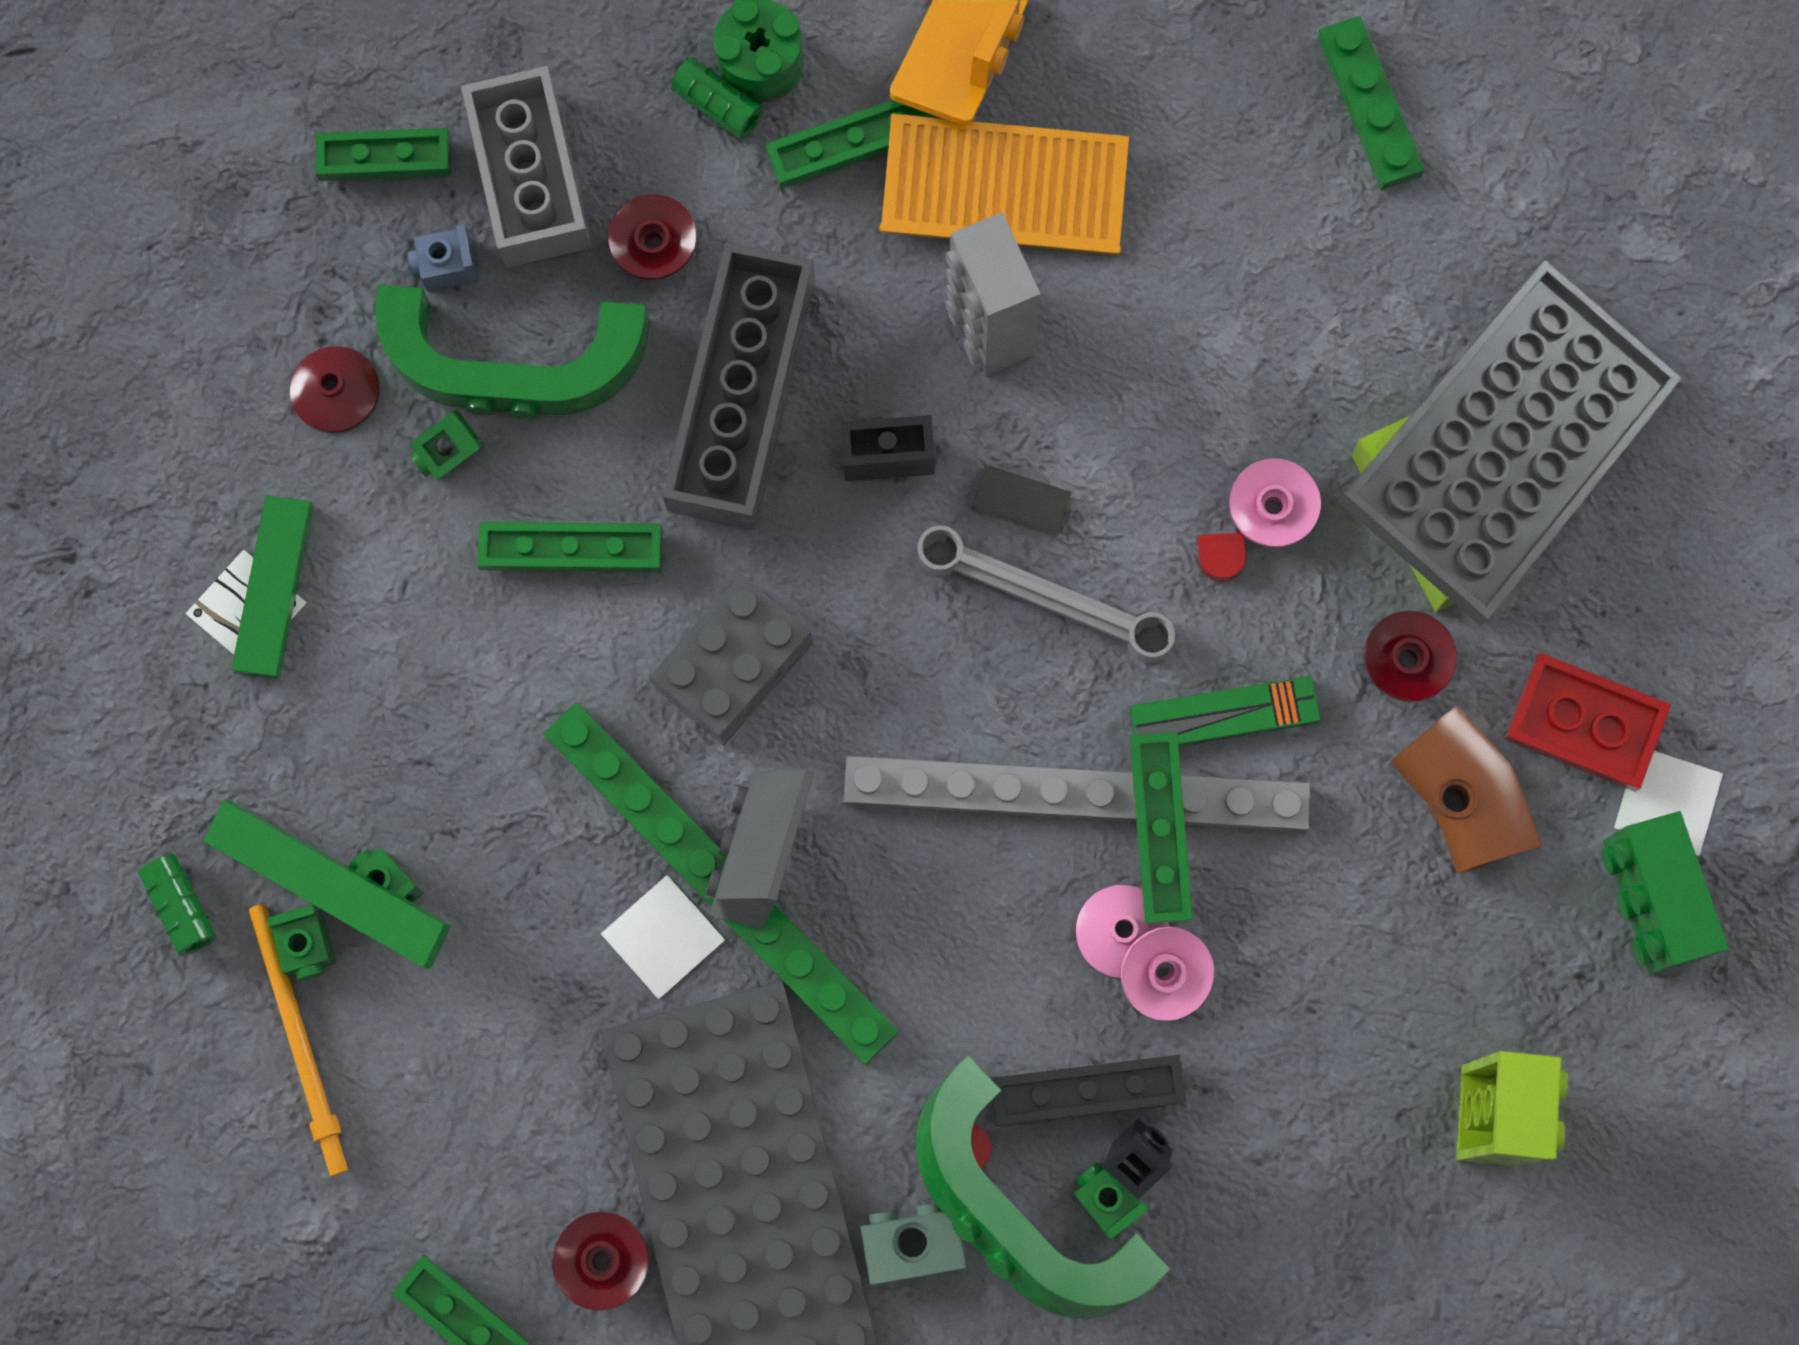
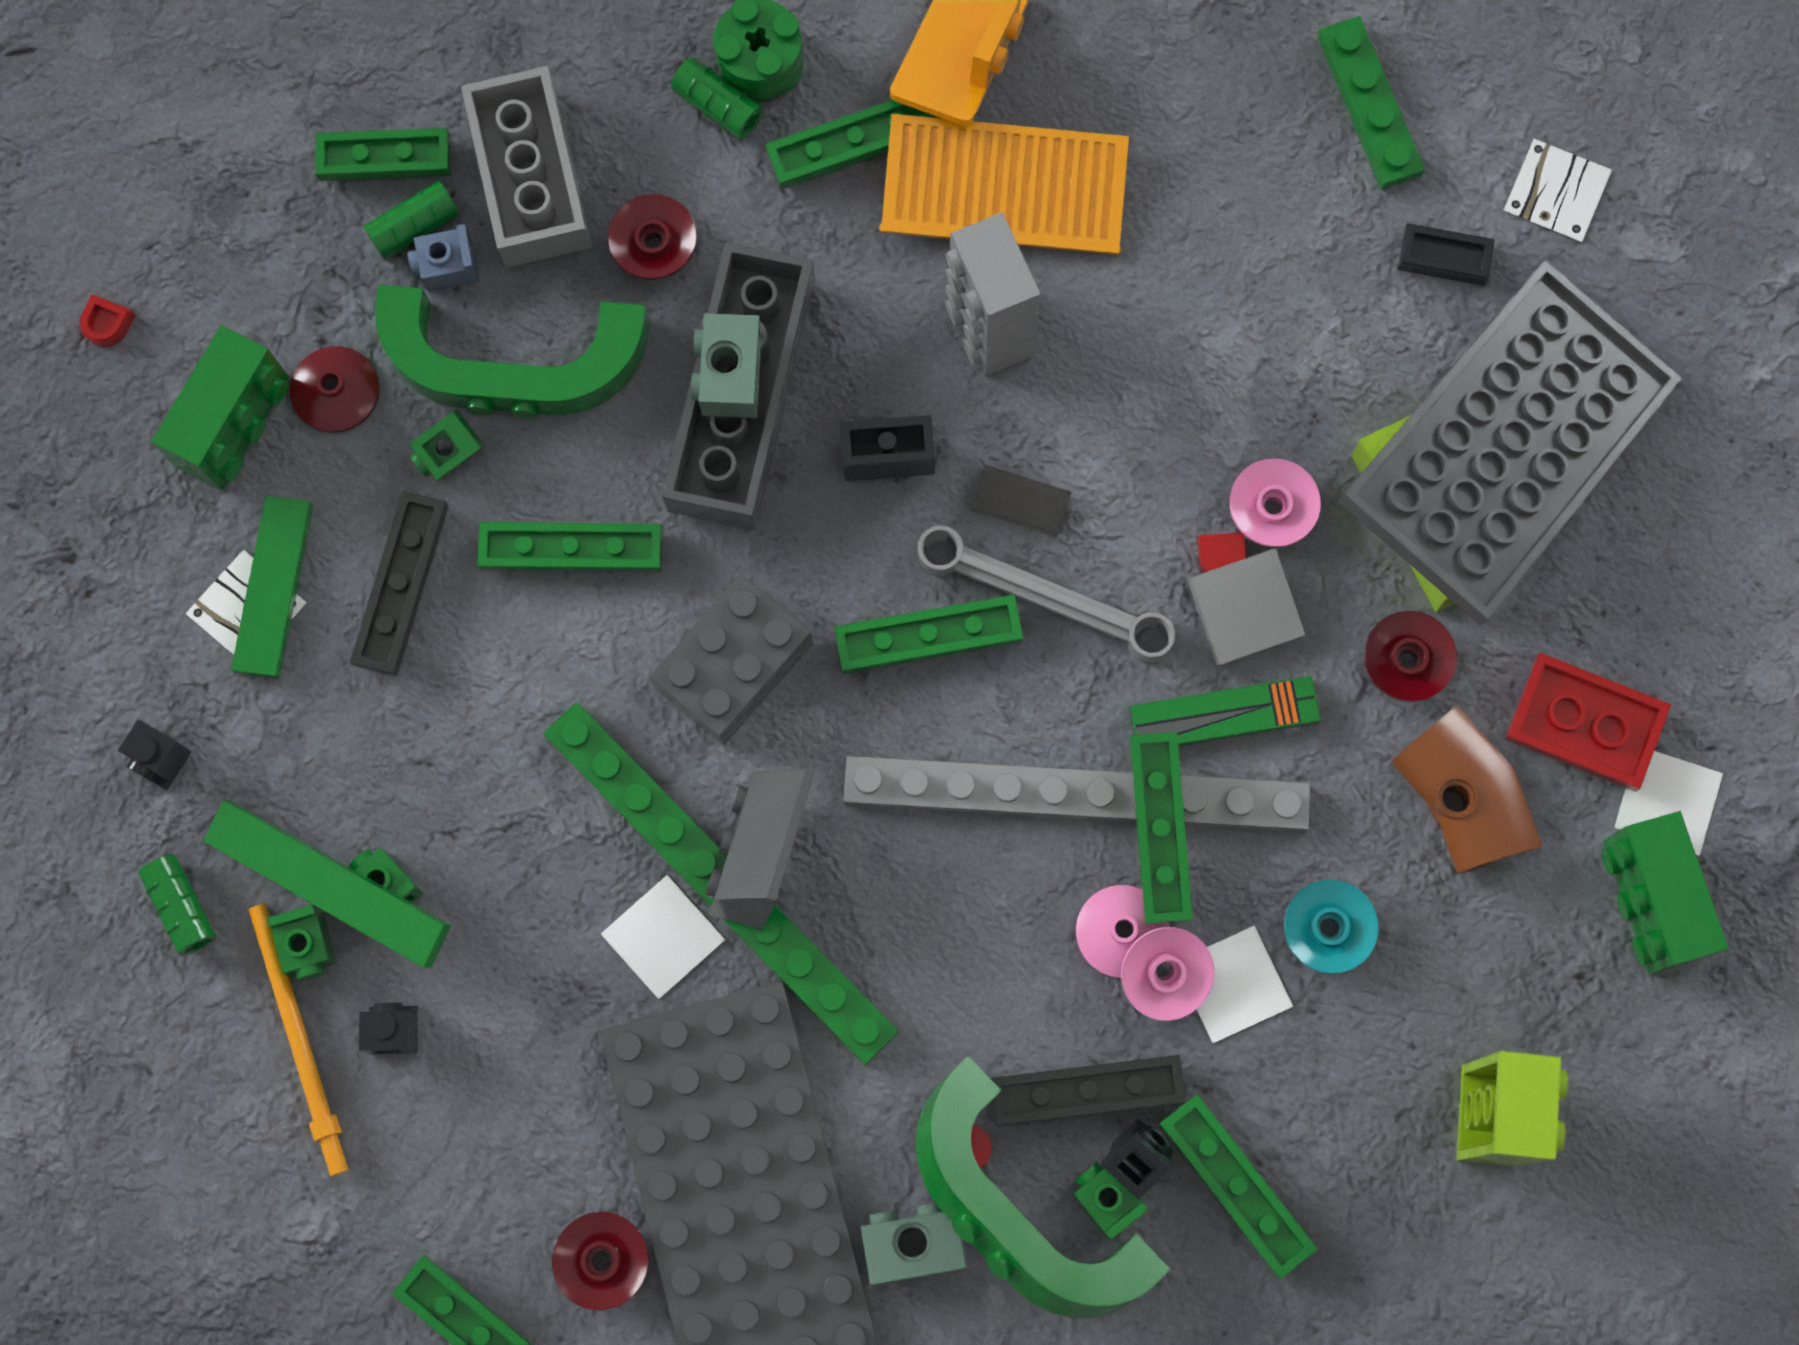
none -> red tile [80,294,136,348]
none -> black brick [117,719,192,791]
none -> green brick [151,325,290,492]
none -> pearl dark grey plate [350,490,449,677]
none -> black brick [359,1003,418,1055]
none -> green axle [363,181,460,260]
none -> sand green brick [691,313,762,418]
none -> green plate [834,594,1023,674]
none -> green plate [1158,1094,1318,1279]
none -> light grey tile [1187,548,1305,665]
none -> white sticker [1197,925,1293,1043]
none -> teal dish [1284,879,1379,974]
none -> black tile [1397,223,1495,286]
none -> white sticker [1503,139,1612,242]

